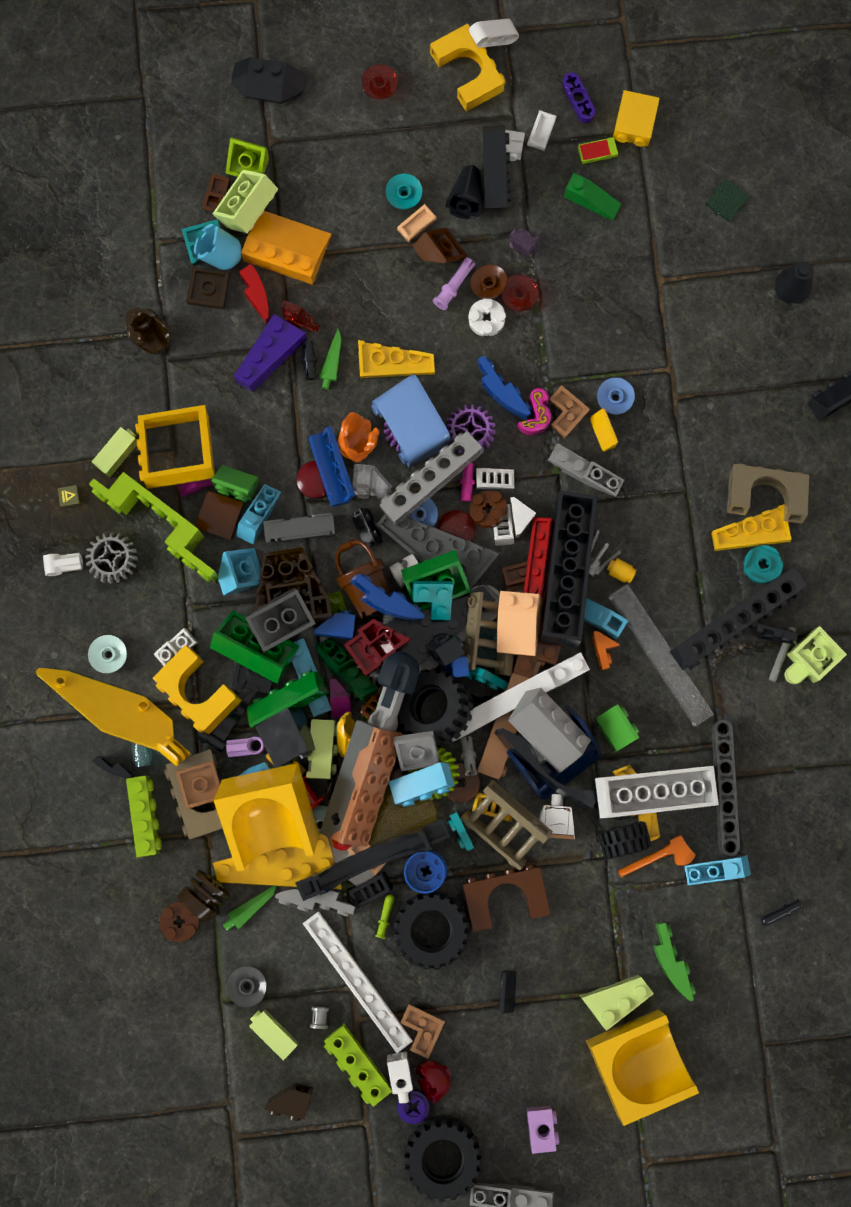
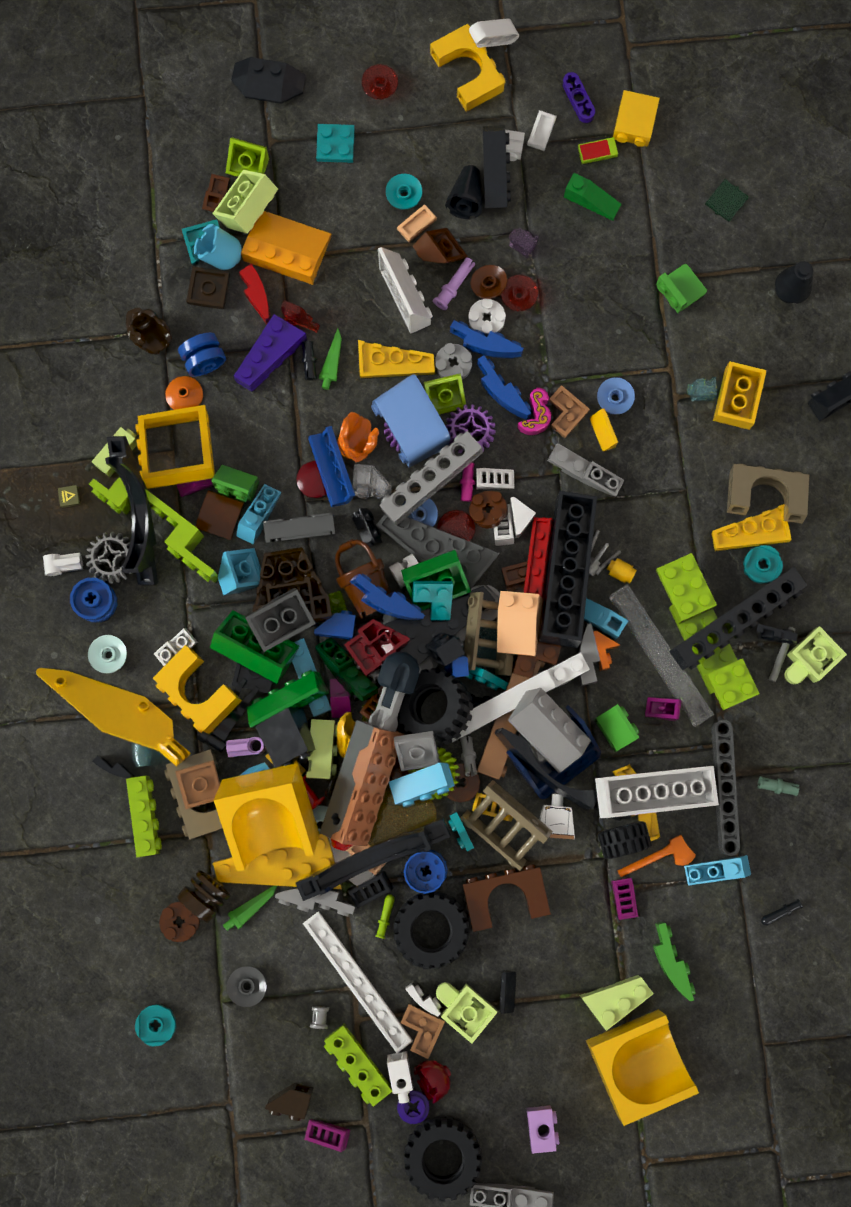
yellowish green brick [249,1009,299,1061] -> none
none -> blue wheel [70,578,117,623]
none -> black slope [105,436,158,585]
none -> teal plate [135,1004,176,1046]
none -> orange dish [166,376,203,410]
none -> blue wheel [178,332,226,377]
none -> magenta slope [304,1119,350,1152]
none -> teal plate [316,124,355,163]
none -> white slope [378,247,433,334]
none -> white slope [405,983,442,1016]
none -> lime slope [424,374,466,414]
none -> light grey plate [435,343,472,379]
none -> yellowish green brick [436,982,498,1044]
none -> blue slope [450,320,524,358]
none -> light grey slope [579,623,600,687]
none -> magenta slope [611,877,638,920]
none -> magenta slope [645,697,681,721]
none -> bright green bracket [656,264,707,313]
none -> lime bracket [656,553,760,710]
none -> clear light blue brick [687,377,717,401]
none -> yellow brick [713,361,767,430]
none -> sand green pin [758,776,799,796]

